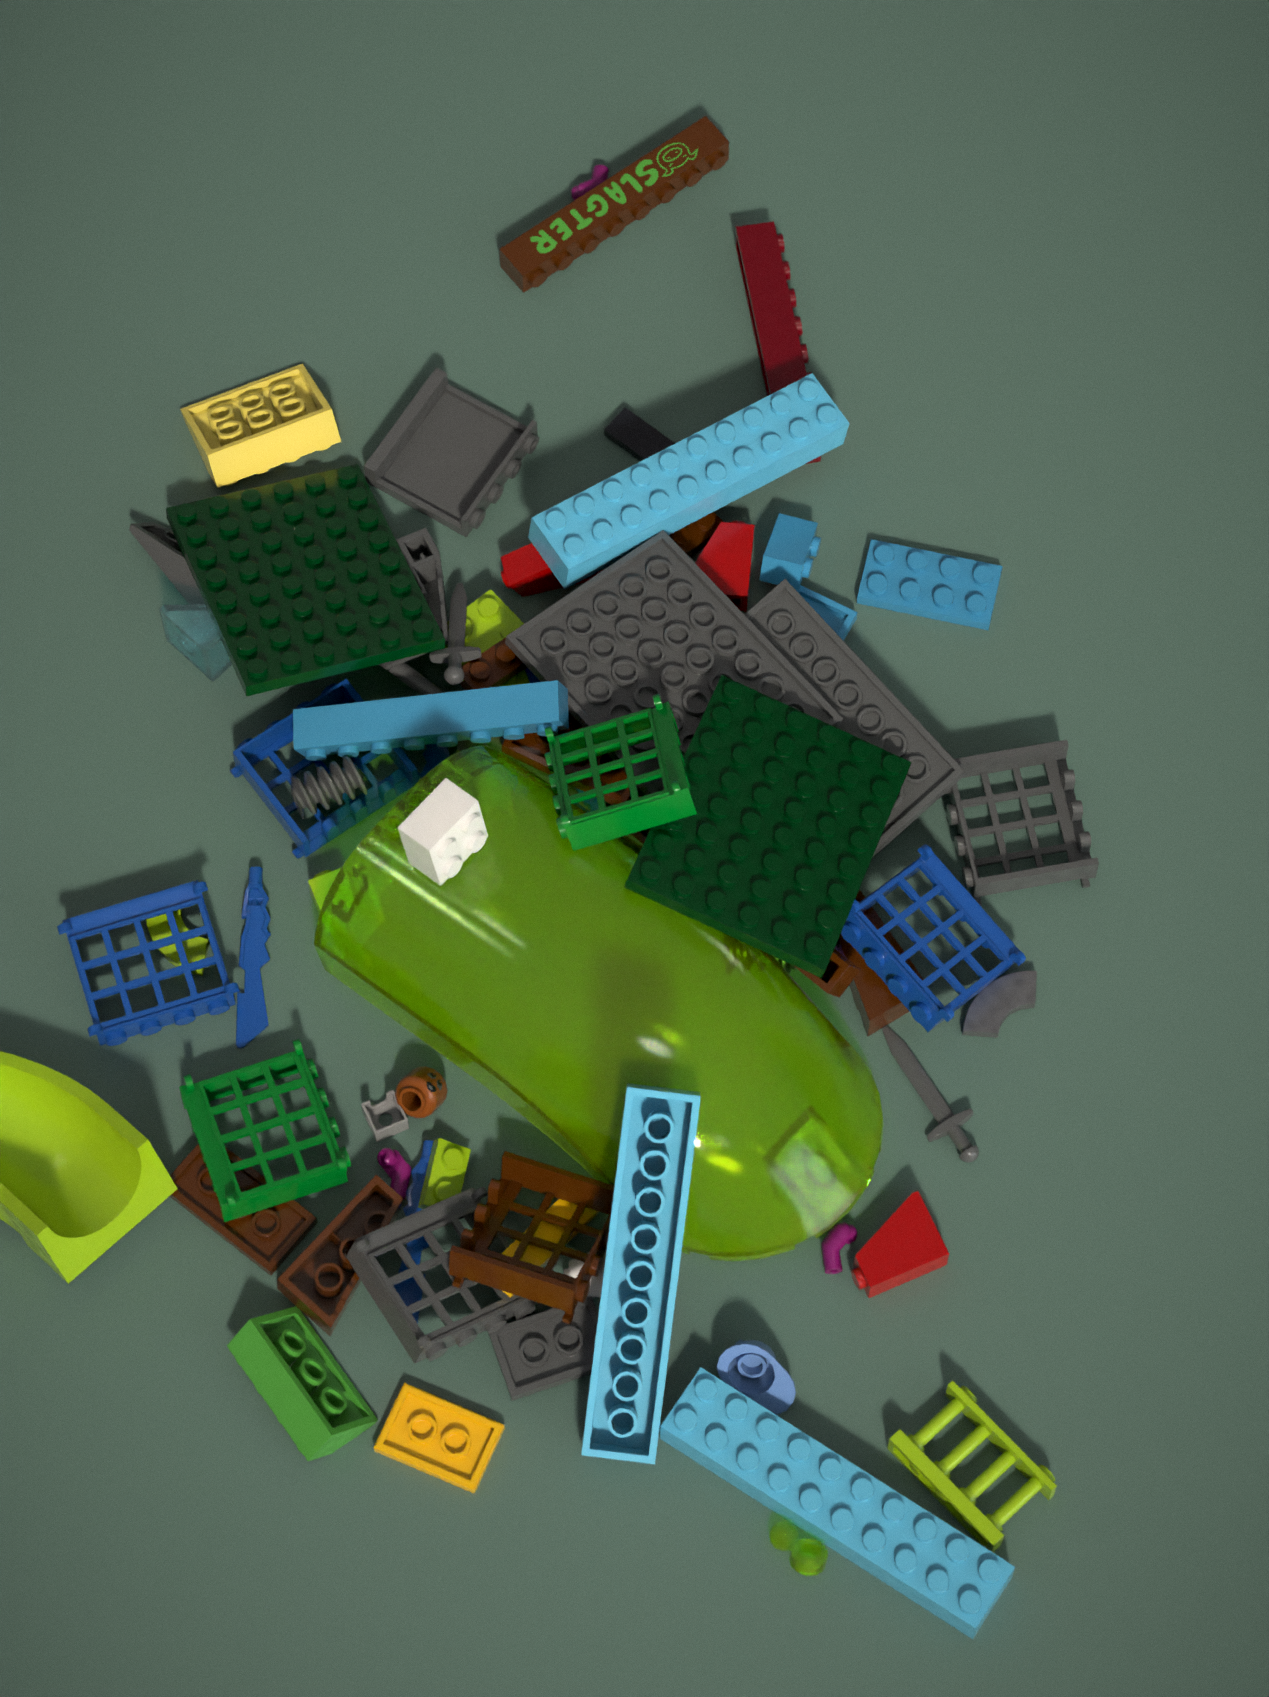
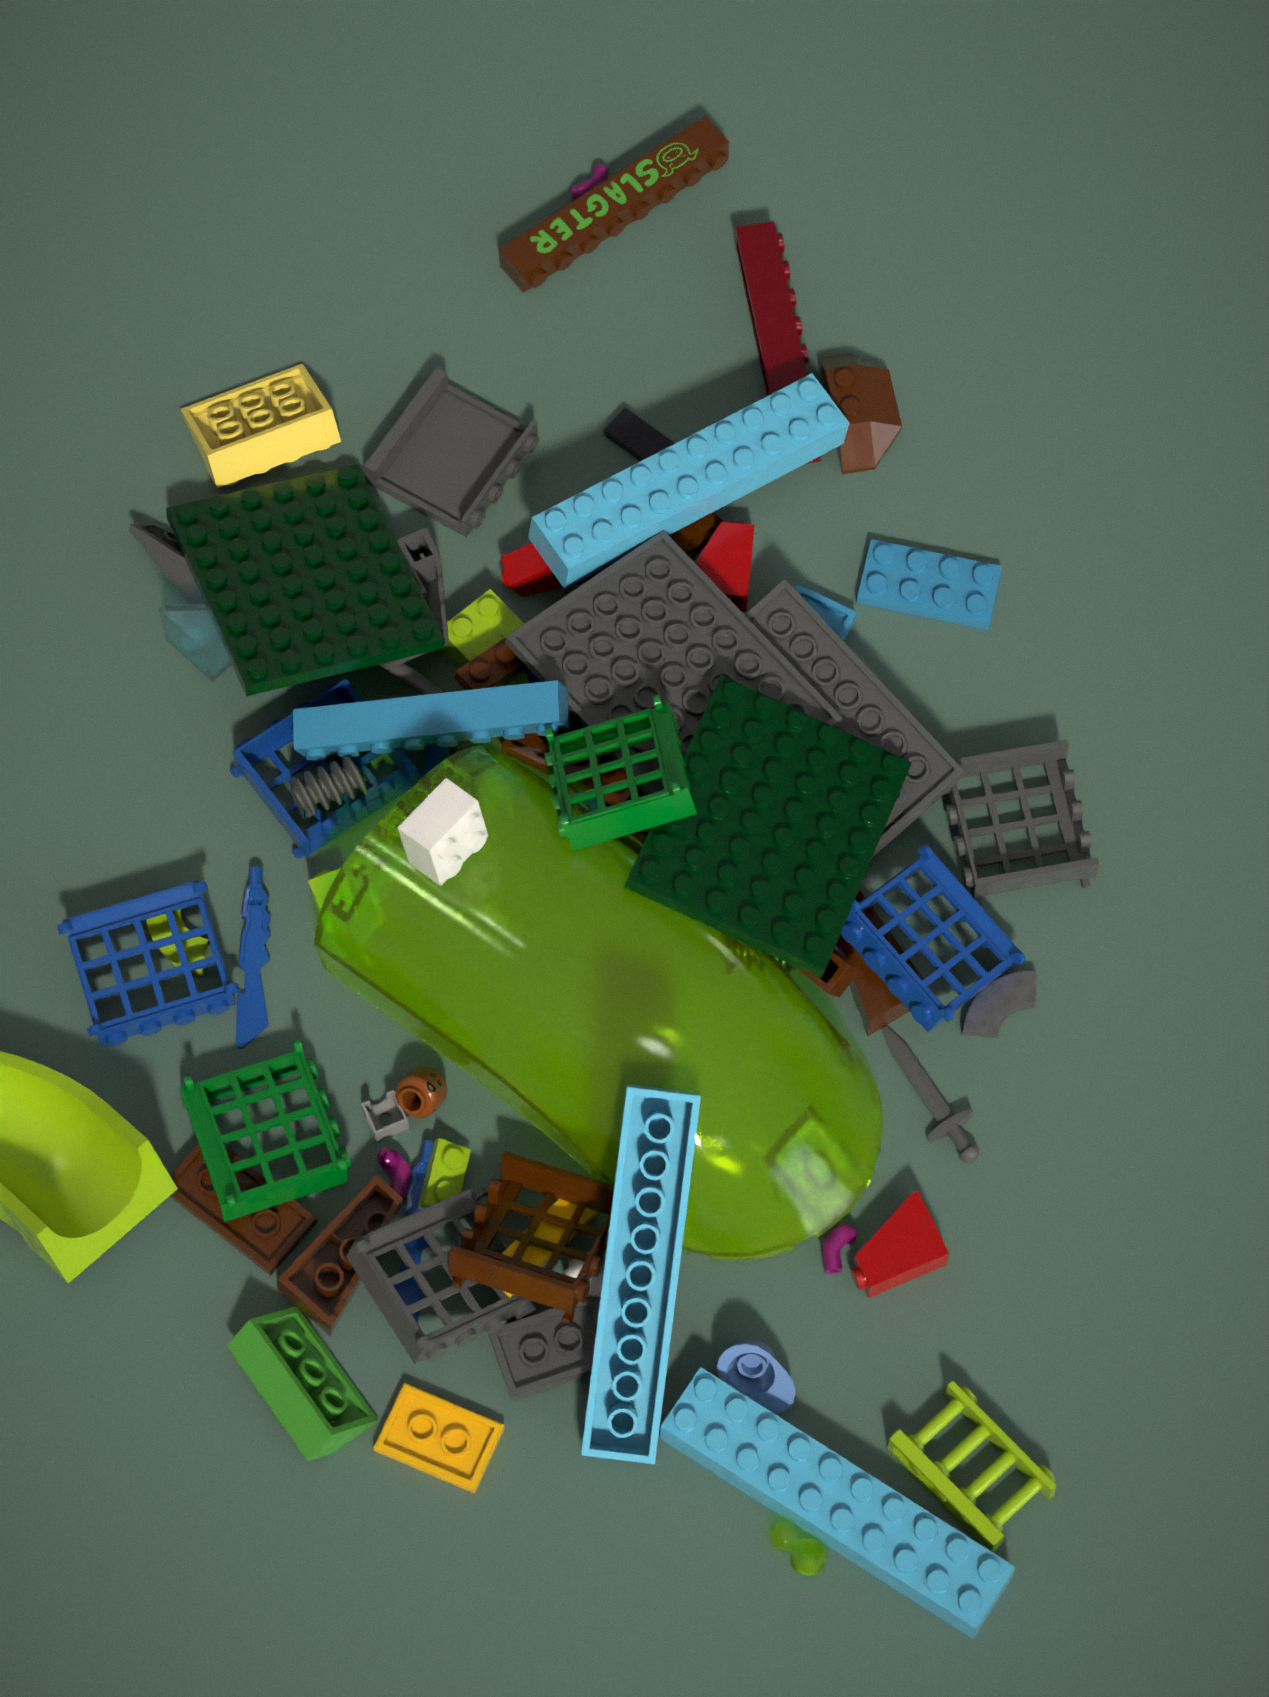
dark grey sword [429,583,482,685] -> none
dark azure brick [759,513,821,590] -> none
none -> reddish brown wedge [817,353,902,475]

